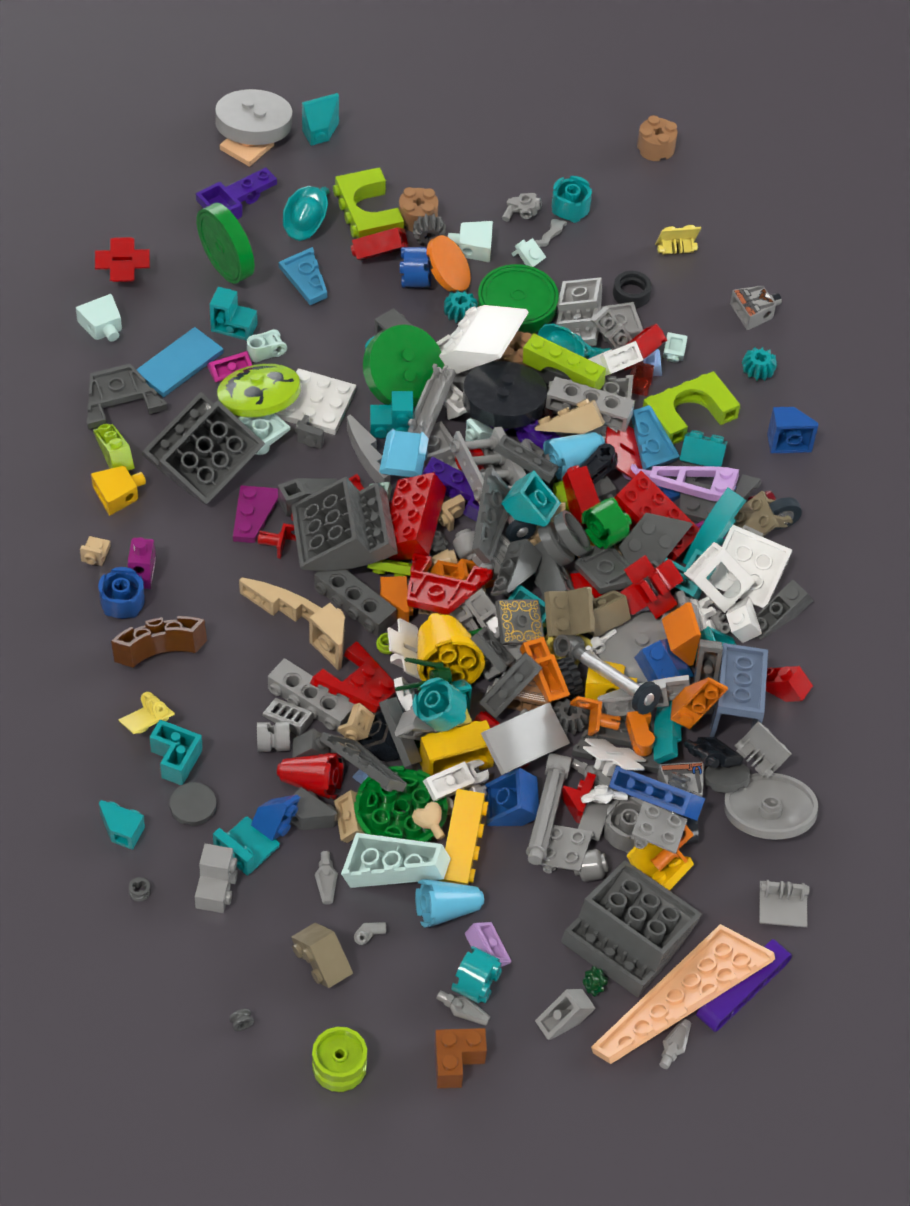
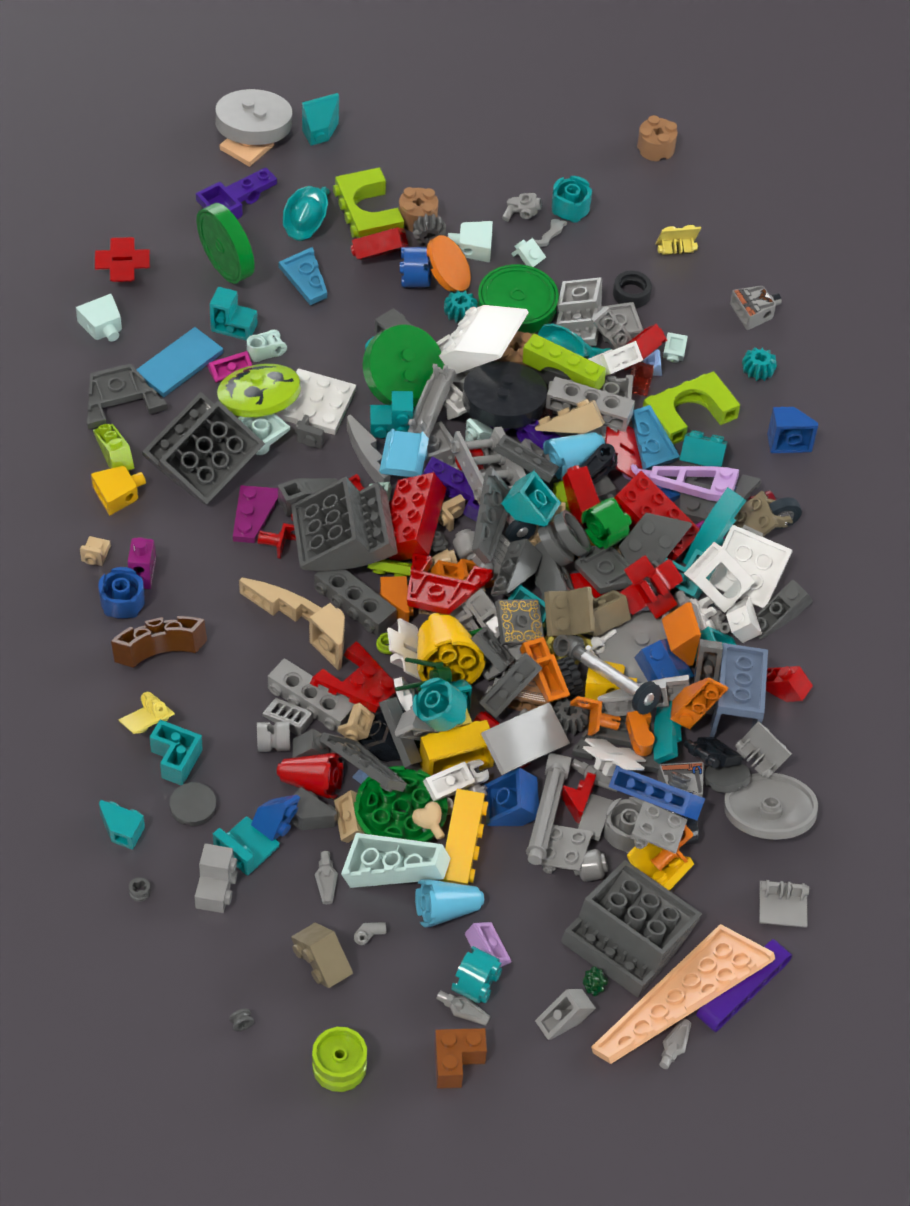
white plate [581,785,628,804] -> none

